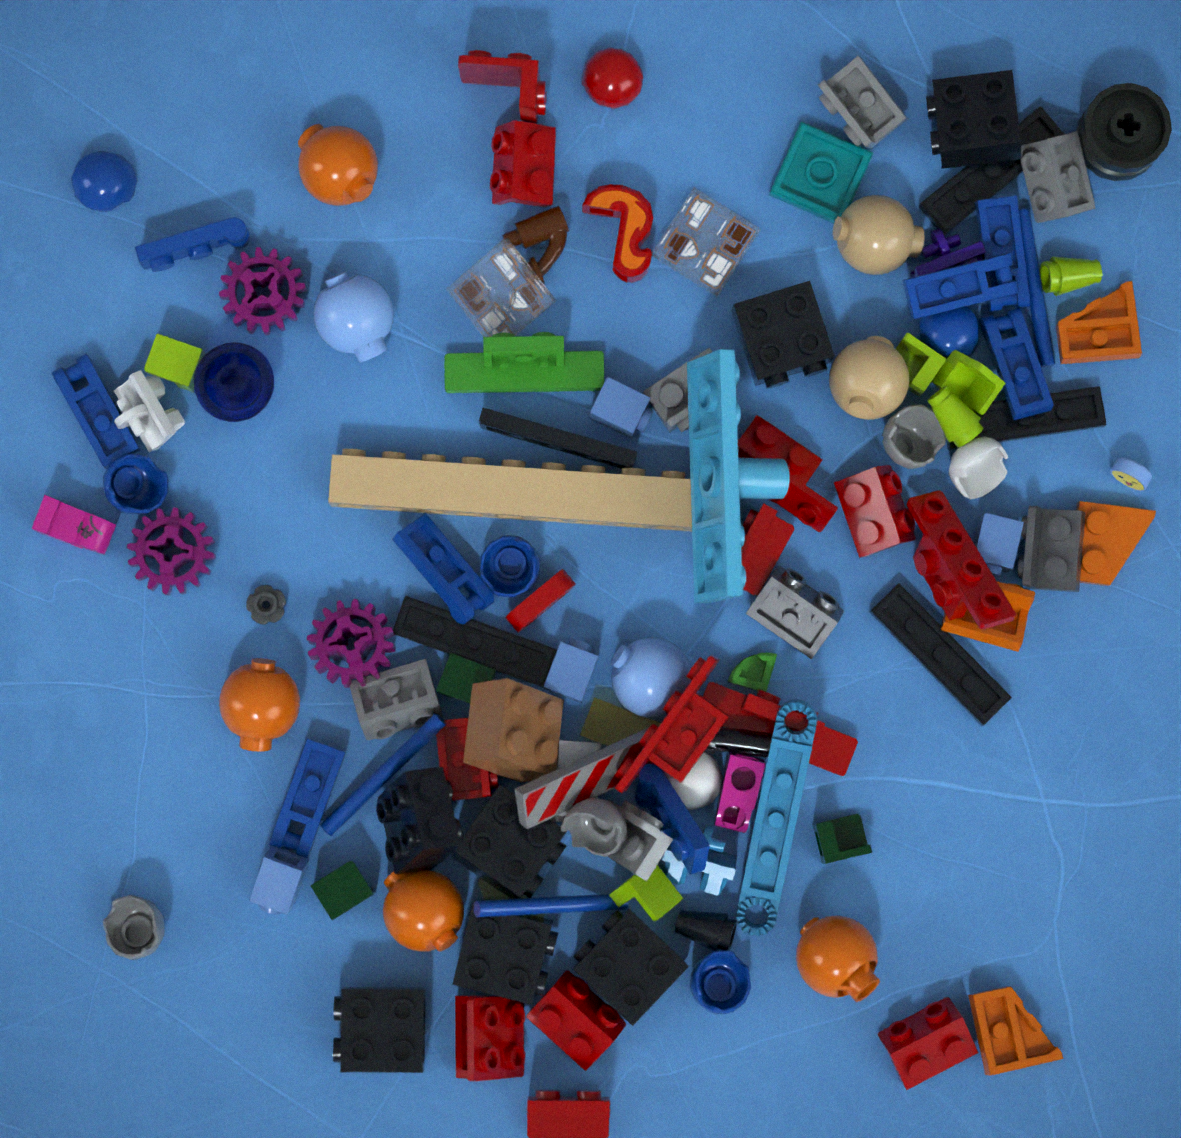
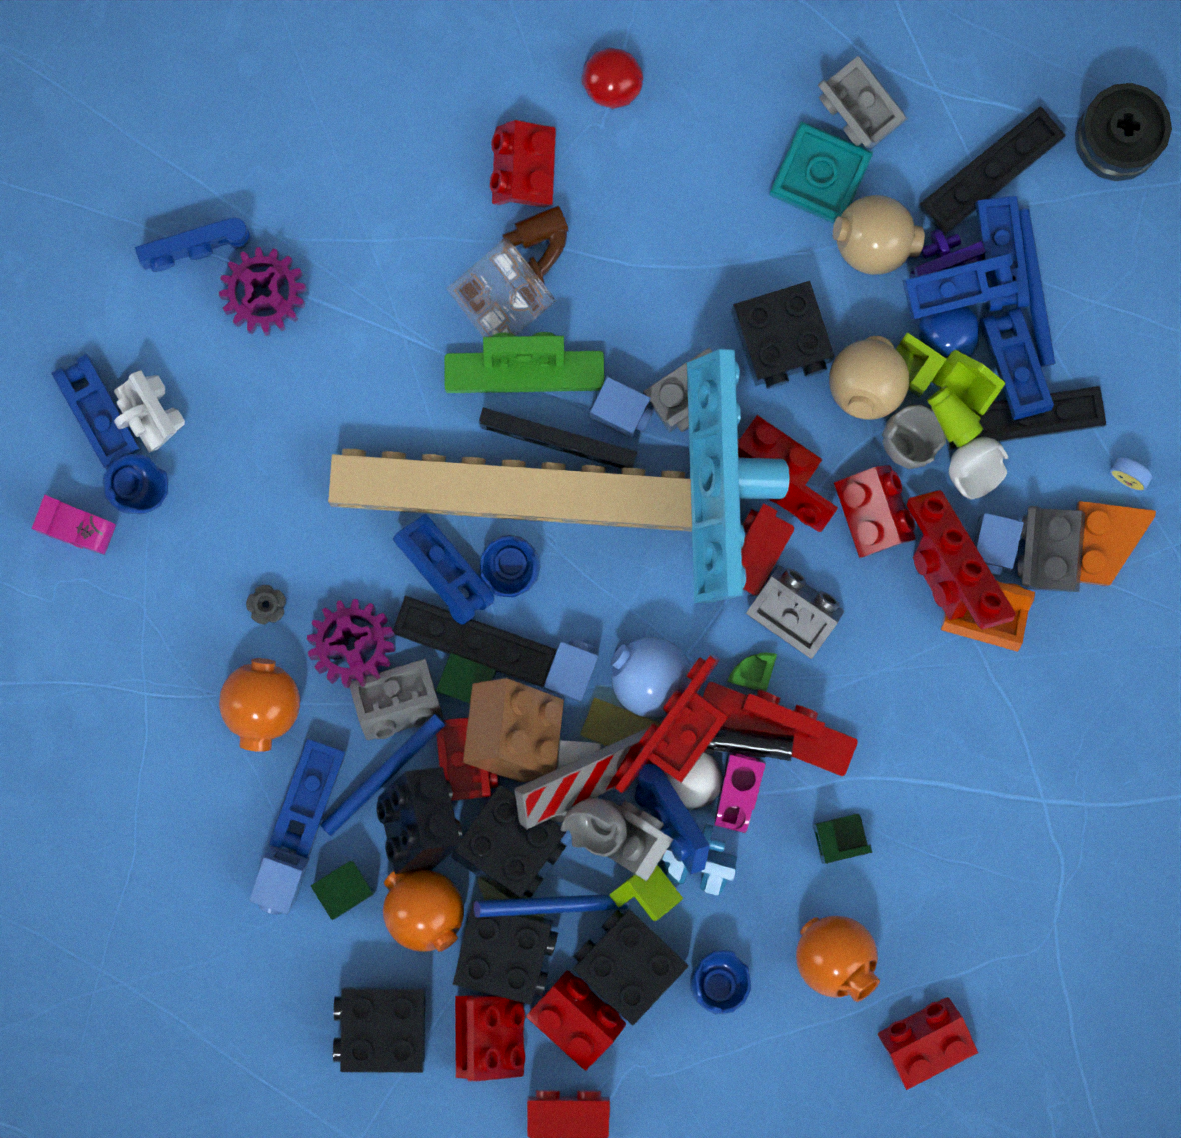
blue hair [71,151,137,212] -> none
light grey hair [103,895,165,960] -> none
magenta gear [127,507,216,596] -> none
lime panel [144,334,207,393] -> none
clear blue cone [194,342,274,422] -> none
orange brick [298,124,378,206] -> none
light blue brick [314,271,394,363] -> none
red bracket [458,50,547,124] -> none
red beam [505,569,576,633] -> none
red animal [582,184,653,283] -> none
clear tile [652,187,761,297] -> none
black cone [675,909,737,951] -> none
dark azure plate [736,699,817,936] -> none
black tile [869,583,1012,726] -> none
black brick [926,70,1021,169] -> none
orange wing [968,986,1063,1076] -> none
light grey bracket [1020,131,1095,223] -> none
lime cone [1040,256,1102,296] -> none
orange wing [1056,281,1142,364] -> none

